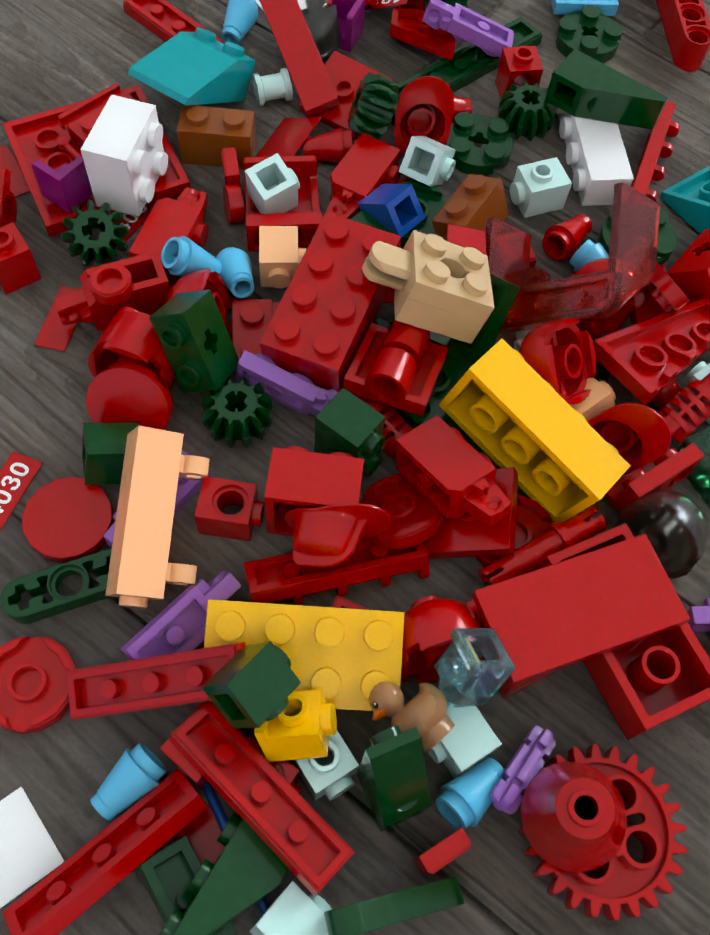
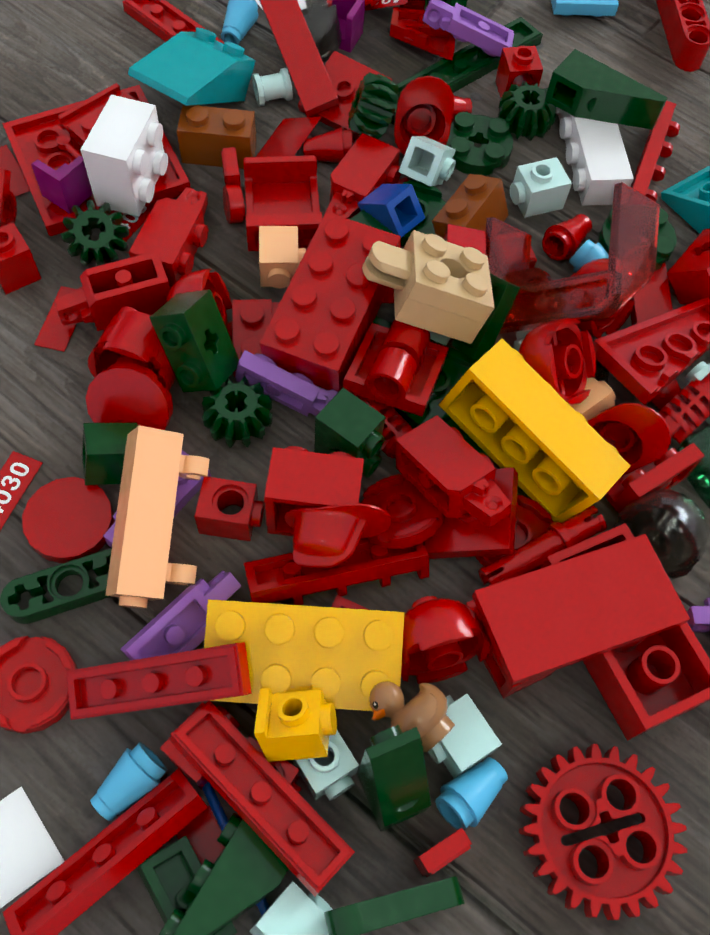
red tile [89,263,134,306] -> none
medium azure cone [161,236,222,276] -> none
dark green brick [202,641,301,729] -> none
medium azure cone [216,247,254,298] -> none
light aqua brick [245,153,300,214] -> none
clear light blue brick [434,628,516,707] -> none
medium lavender axle [490,725,556,815] -> none
red cone [521,762,627,872] -> none
dark green plate [556,5,623,63] -> none
red plate [638,256,690,311] -> none

